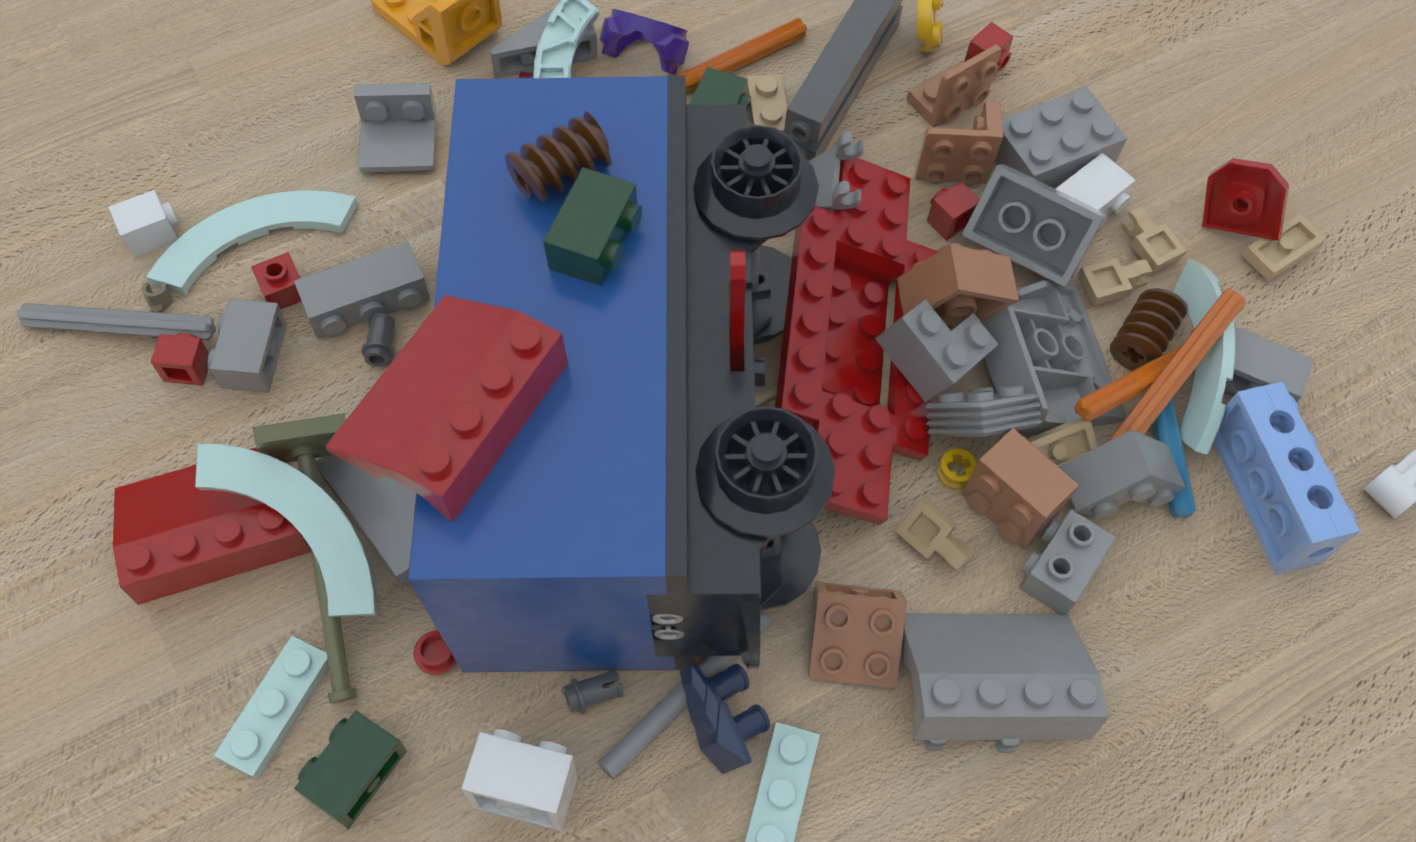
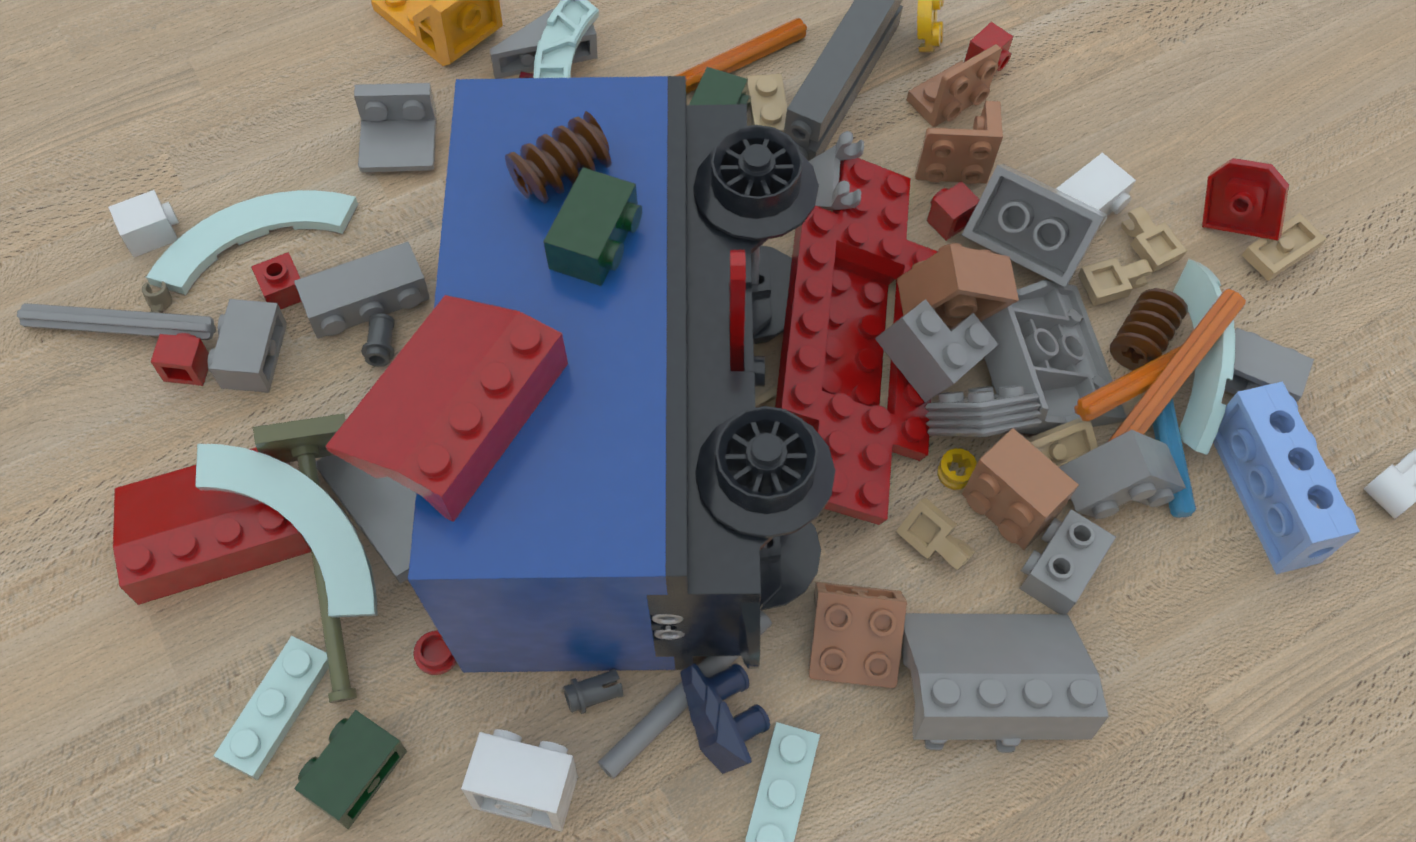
dark purple piece [599,9,689,75] -> none
light grey brick [994,86,1127,189] -> none

